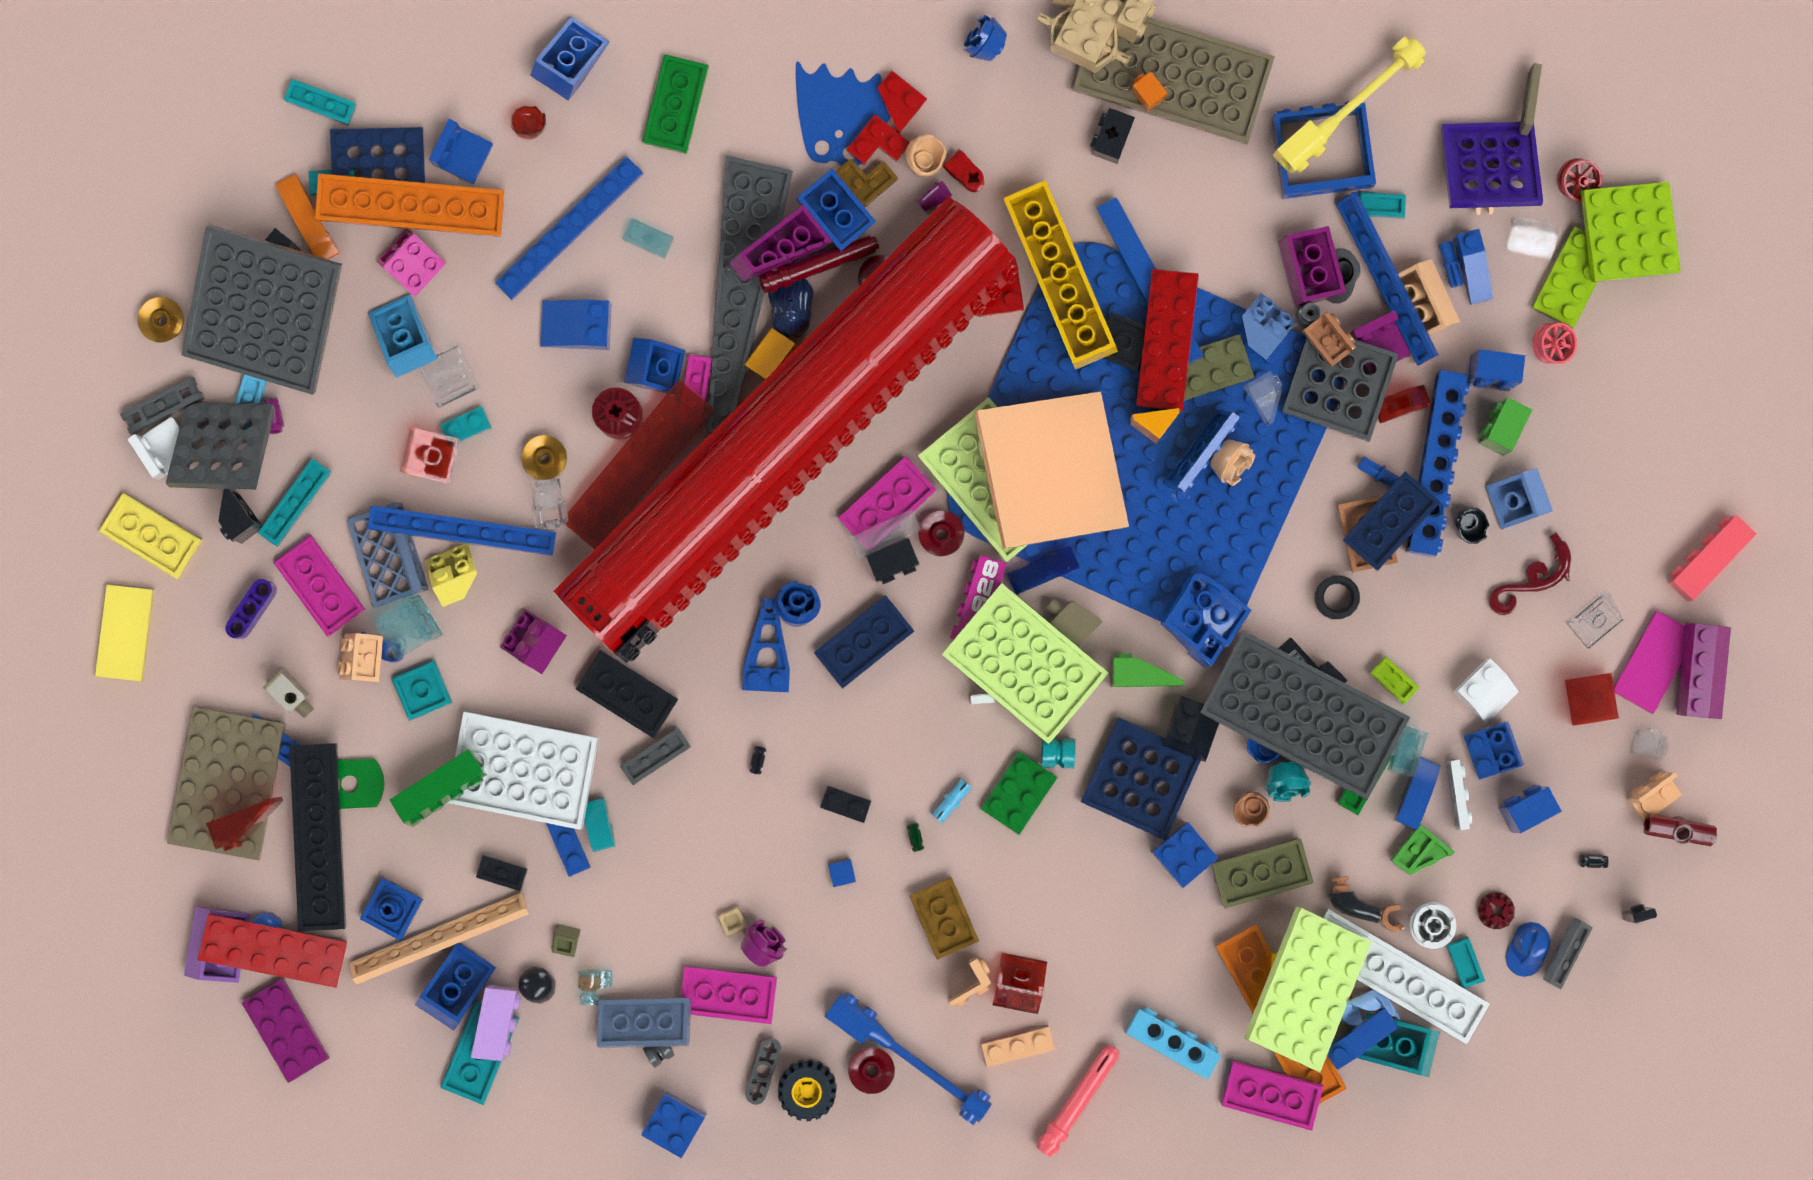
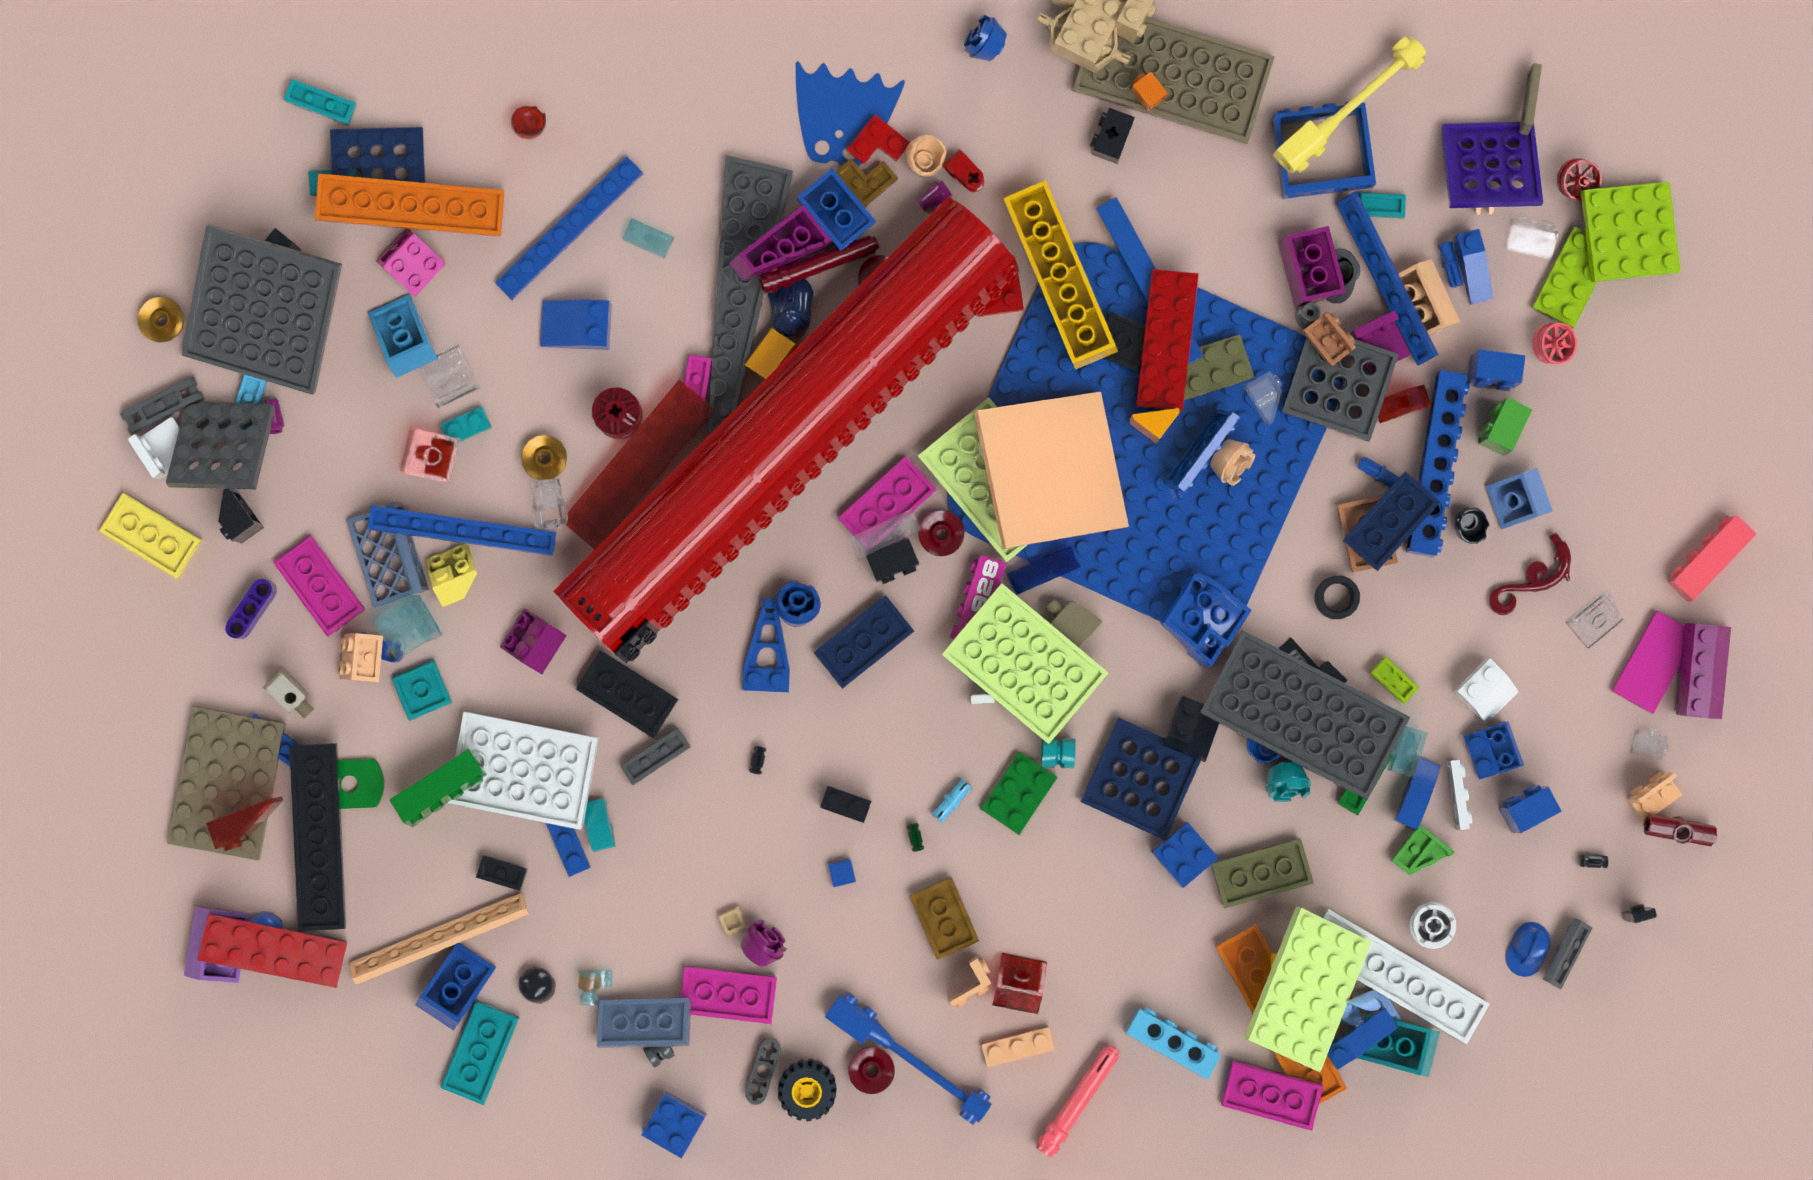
light yellow tile [95,585,154,682] -> none
magenta plate [242,978,330,1083] -> none
teal plate [258,459,332,547] -> none
orange slope [275,173,339,259] -> none
blue plate [360,878,424,941] -> none
blue bracket [429,119,493,184] -> none
lavender slope [471,984,521,1061] -> none
blue slope [530,16,609,101] -> none
olive slope [552,925,581,957] -> none
blue slope [624,338,685,395] -> none
green tile [642,54,709,154] -> none
red wing [877,70,927,134] -> none
bright green slope [1111,653,1184,687] -> none
nougat hair [1233,792,1270,827] -> none
medium blue slope [1242,293,1297,360] -> none
black piece [1329,876,1405,933] -> none
teal tile [1446,937,1485,989] -> none
dark red gear [1478,892,1515,929] -> none
clear red slope [1565,673,1619,726] -> none

